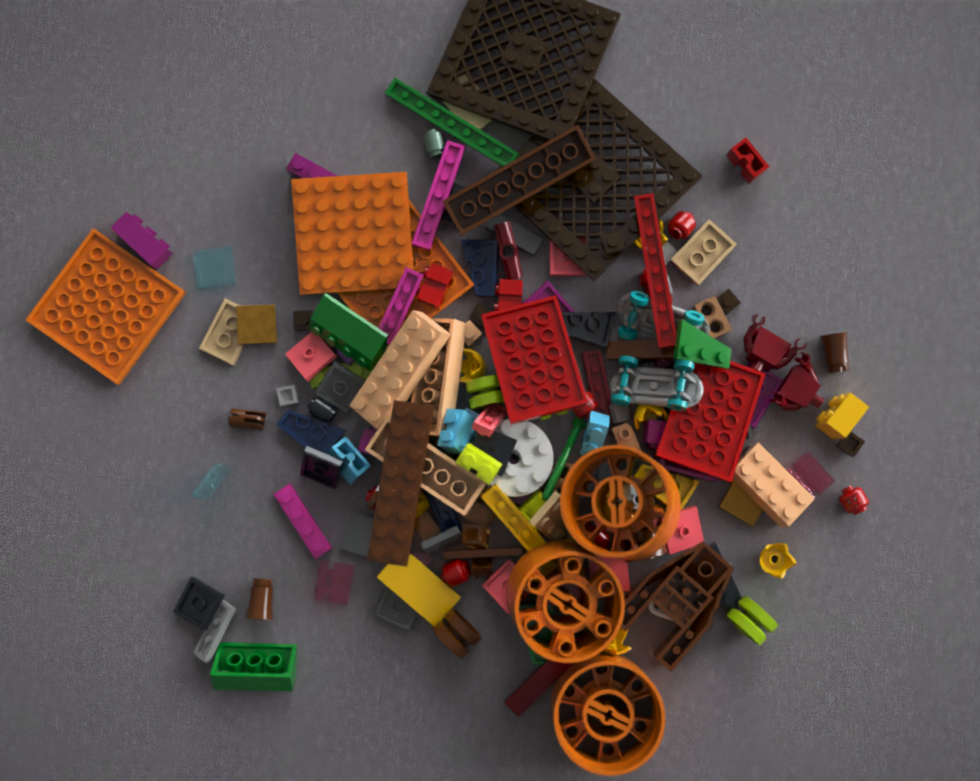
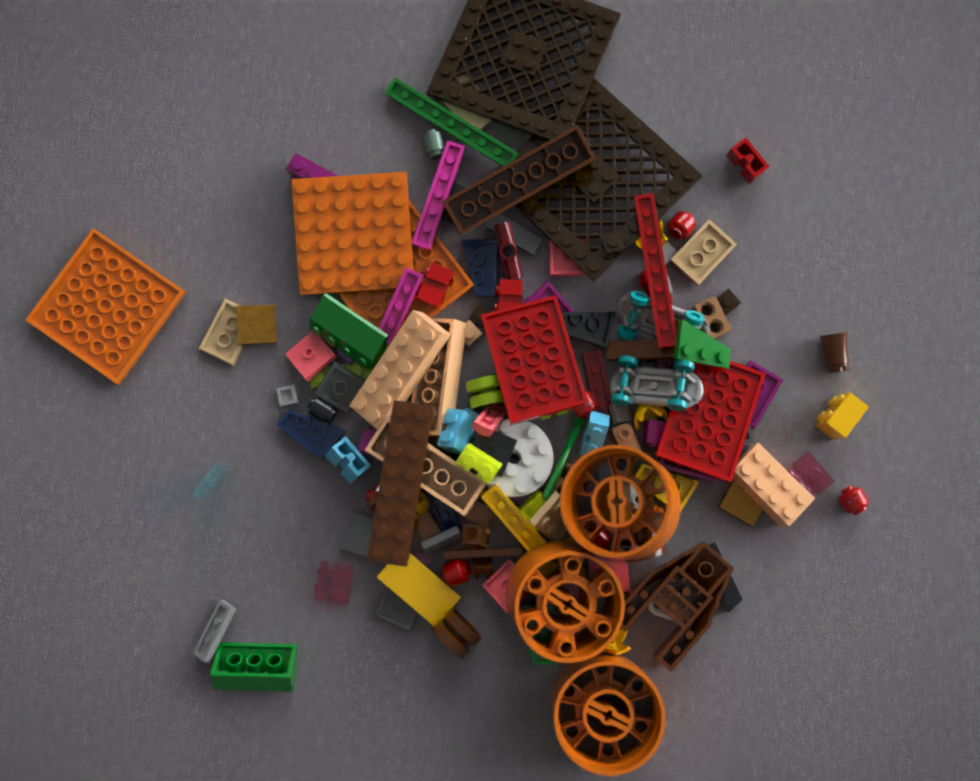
magenta brick [111,212,173,270] -> none
black plate [173,577,225,630] -> none
clear light blue tile [193,246,236,289] -> none
reddish brown arm [228,408,267,431] -> none
reddish brown plant [245,578,273,620] -> none
dark pink plate [274,484,333,559] -> none
dark brown plate [293,310,313,331] -> none
black plate [300,446,343,489] -> none
yellow piece [459,348,487,382] -> none
dark red tile [504,659,573,717] -> none
coral plate [660,505,704,555] -> none
lime wheel [726,595,778,646] -> none
dark red torso [743,314,807,372] -> none
yellow piece [760,543,797,579] -> none
dark red torso [769,352,824,411] -> none
dark brown plate [836,431,865,457] -> none

